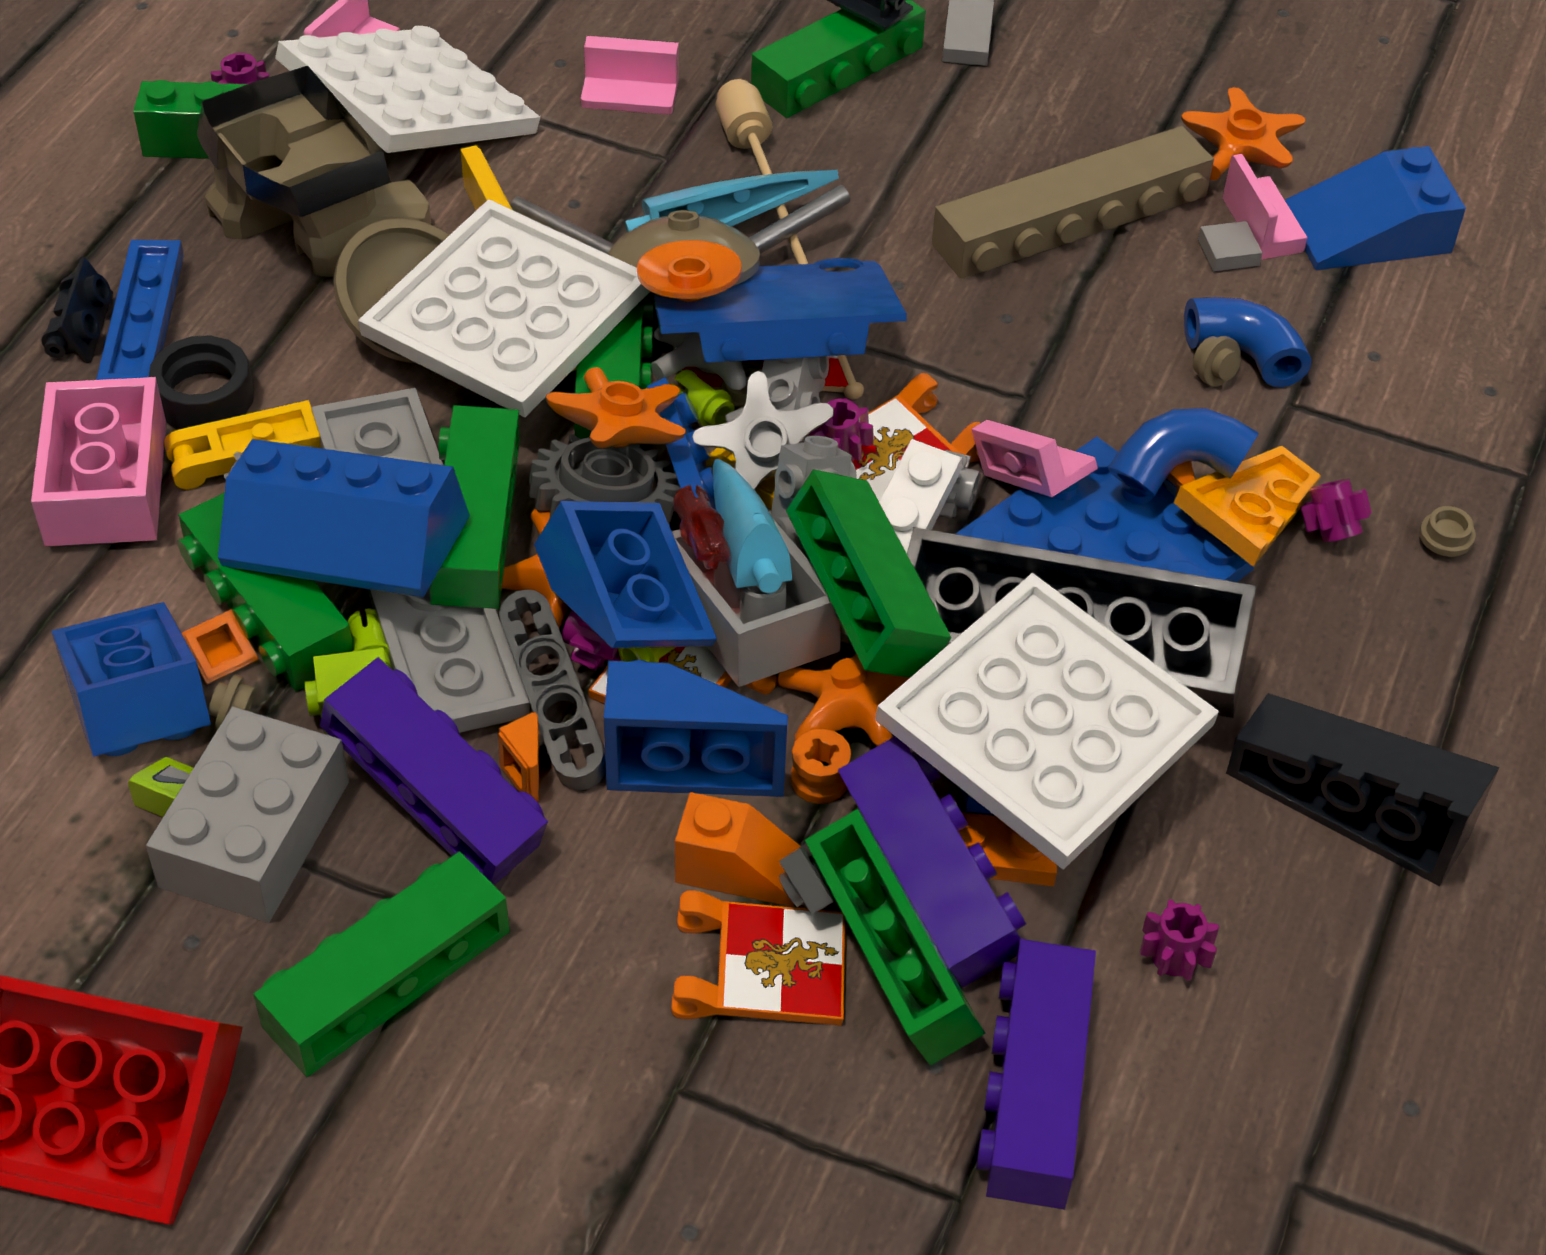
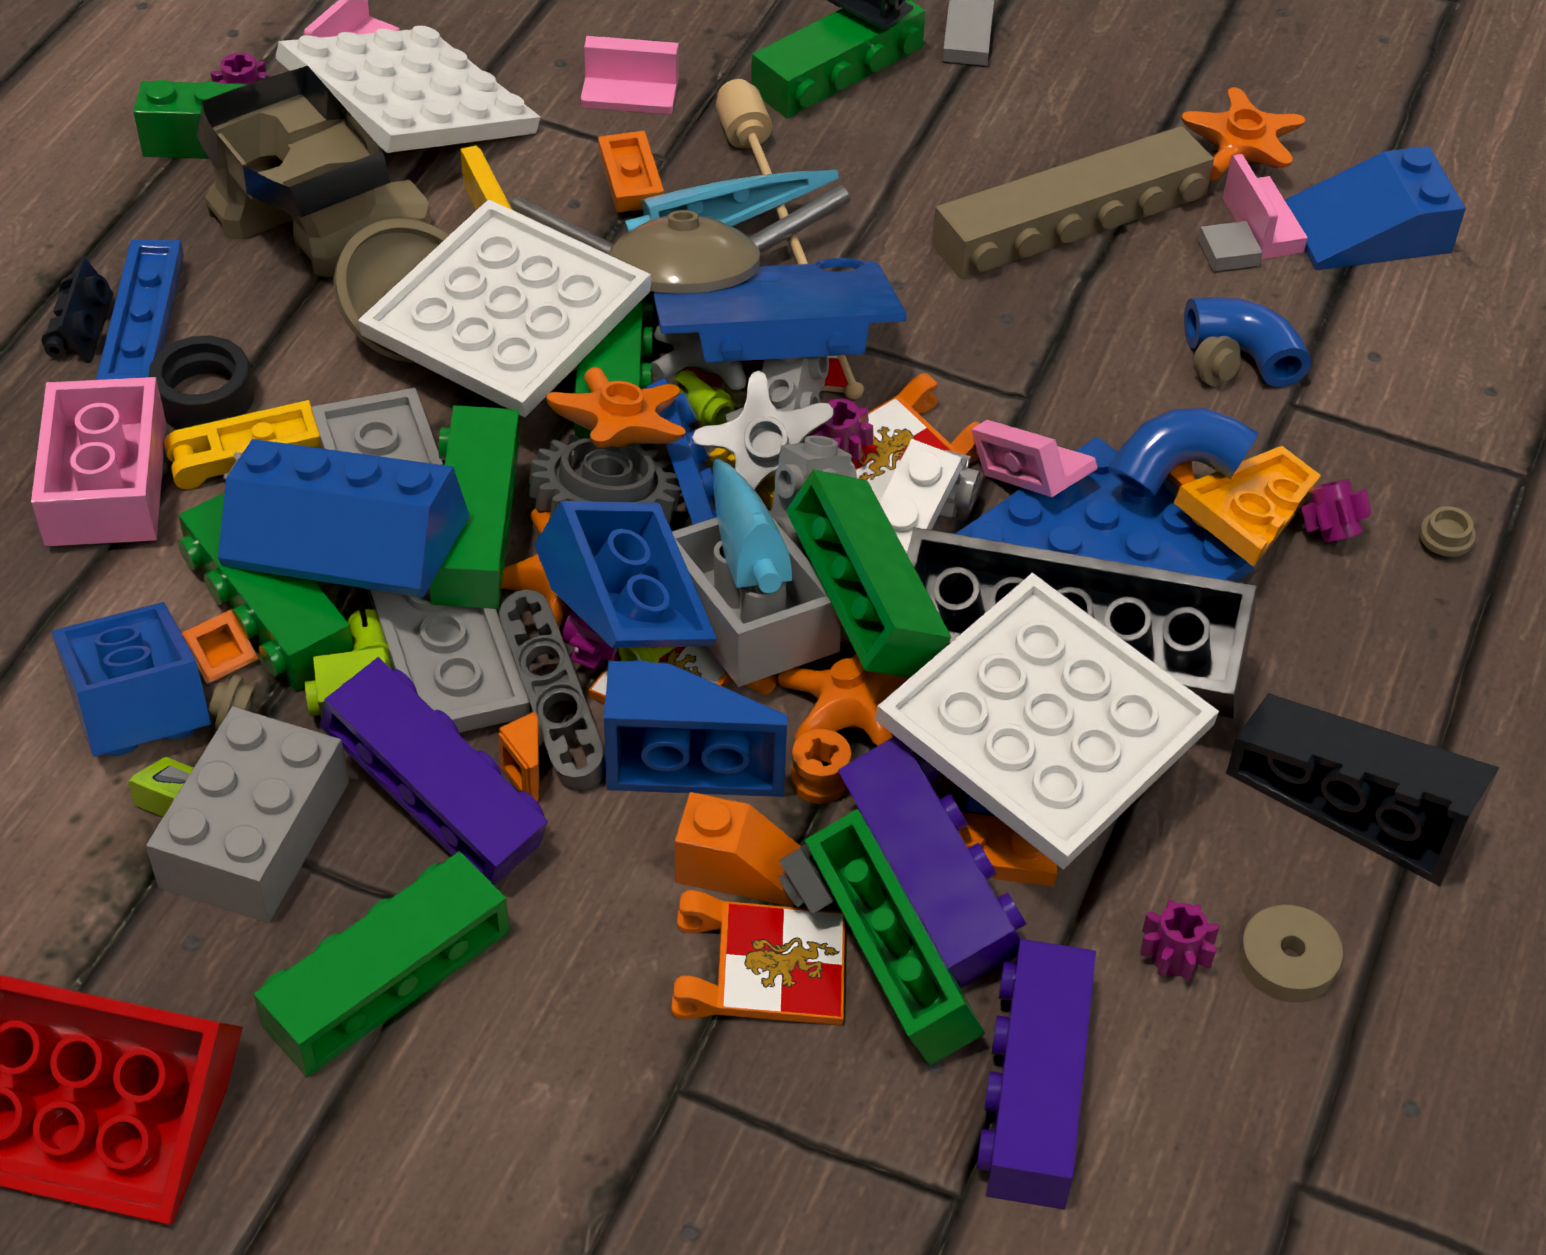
orange dish [637,240,742,302] -> none
clear red axle [673,485,730,570] -> none
none -> orange plate [598,131,664,213]
none -> dark tan piece [1239,904,1343,1002]

